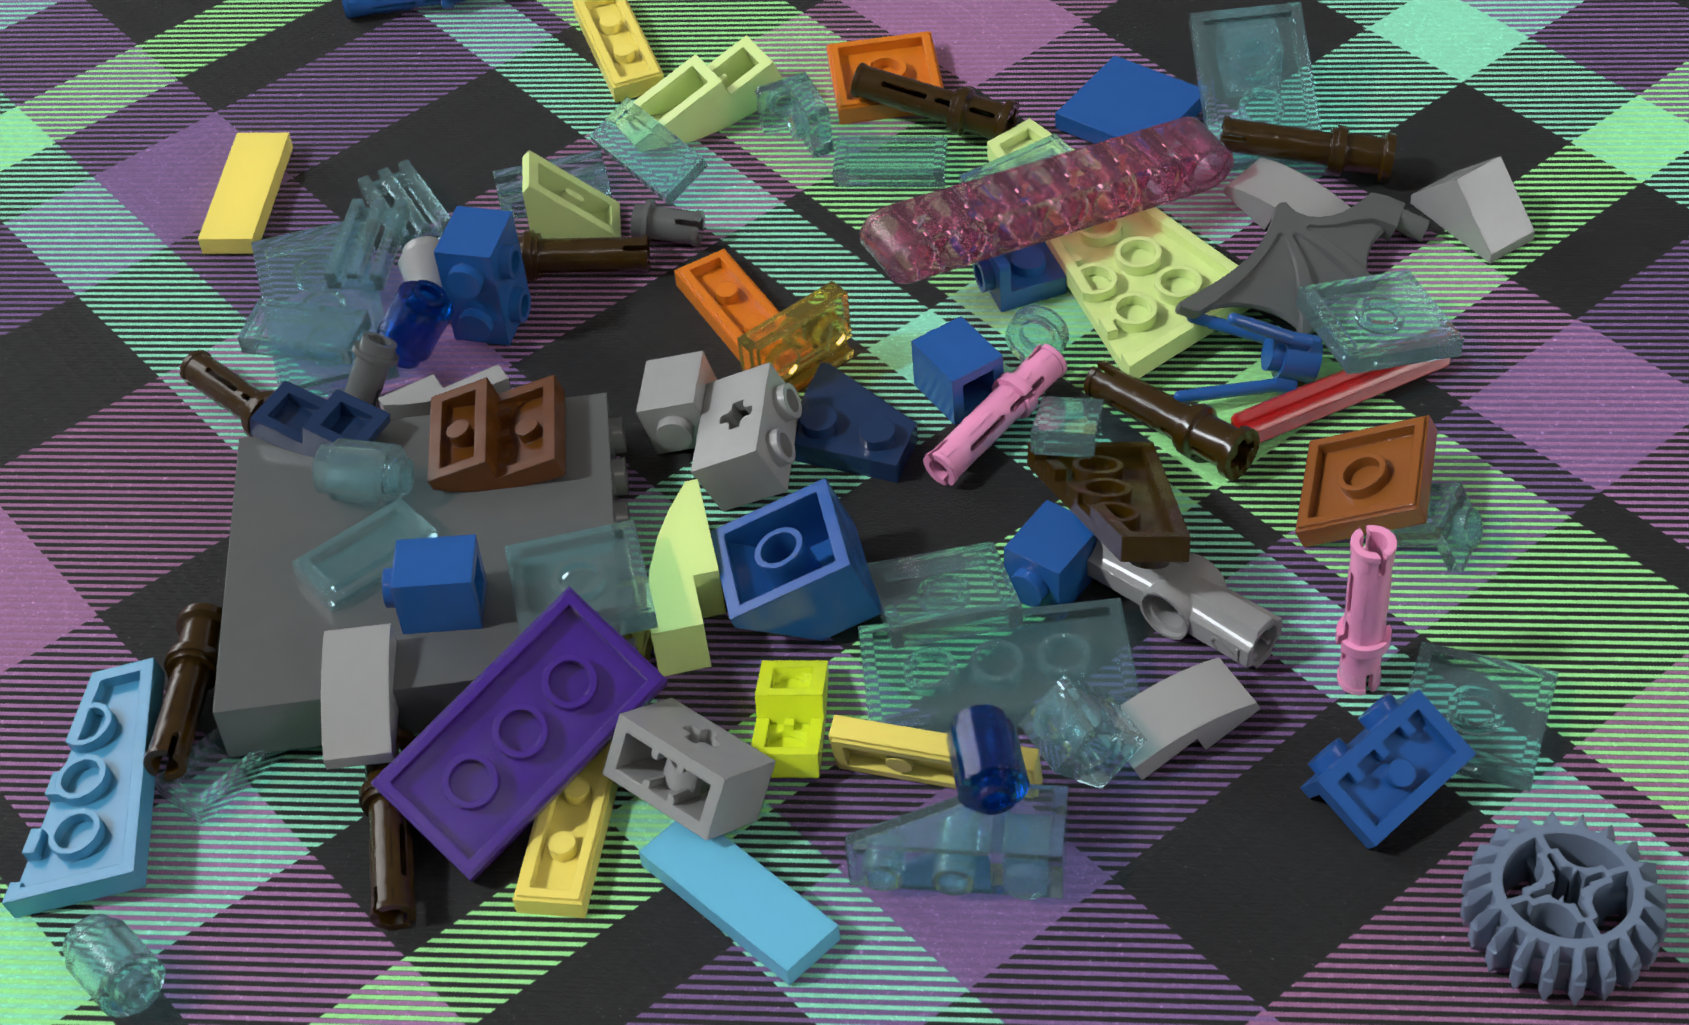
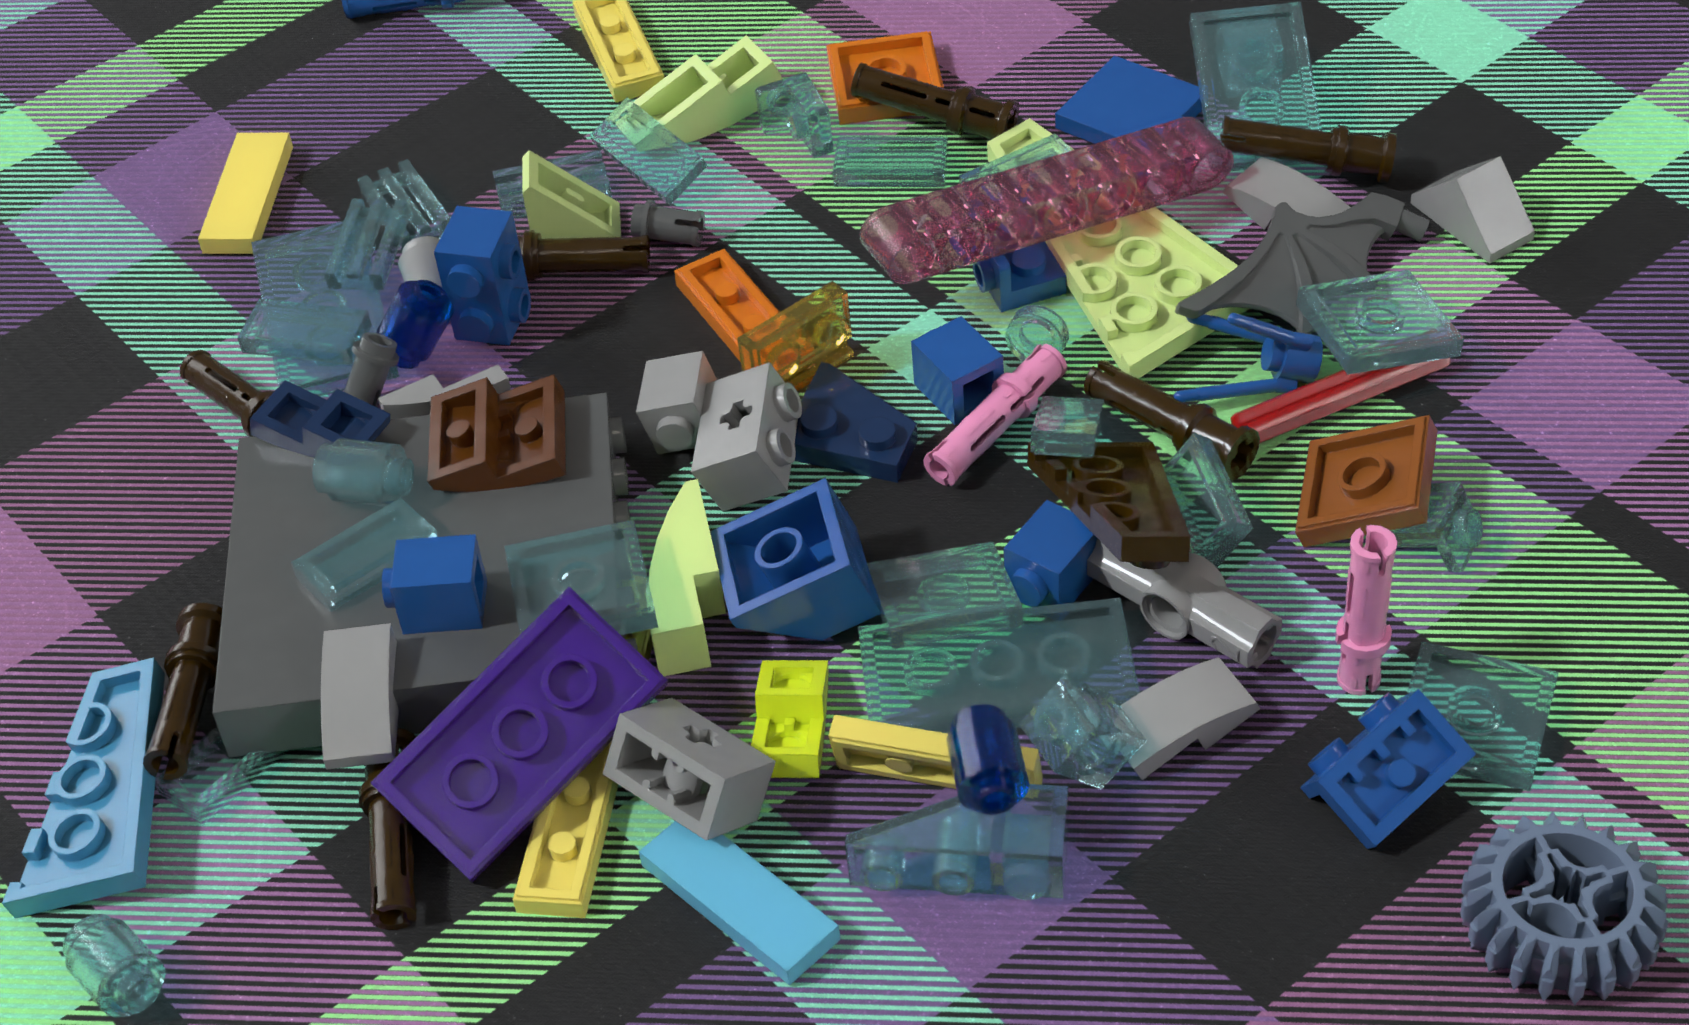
none -> clear light blue tile [1164,433,1253,568]

